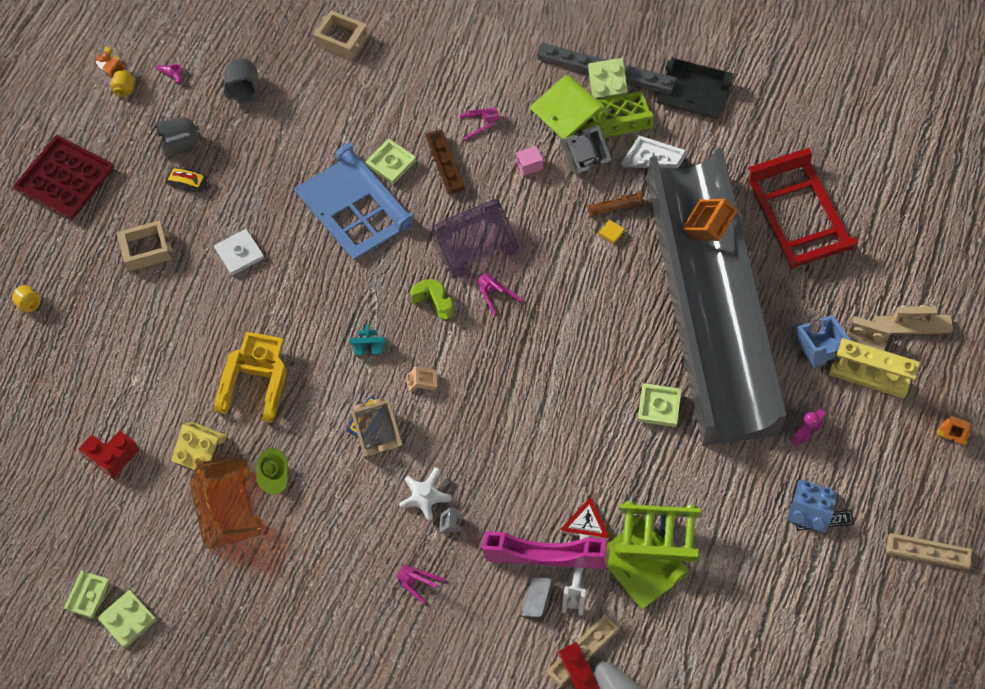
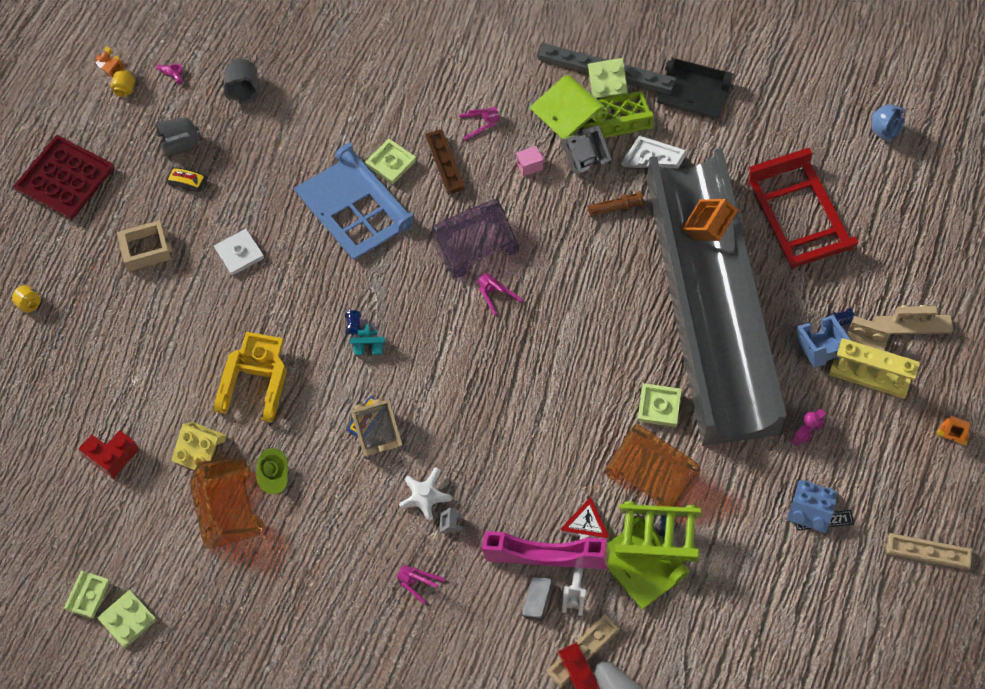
tan window [313,10,368,60] -> none
light nougat bracket [406,366,437,392] -> none
lime animal [411,279,454,320] -> none
yellow tile [599,220,625,245] -> none
none -> clear blue bush [345,310,362,335]
none -> clear orange windscreen [605,424,701,507]
none -> clear blue bush [831,308,855,326]
none -> medium blue cylinder [871,104,906,142]

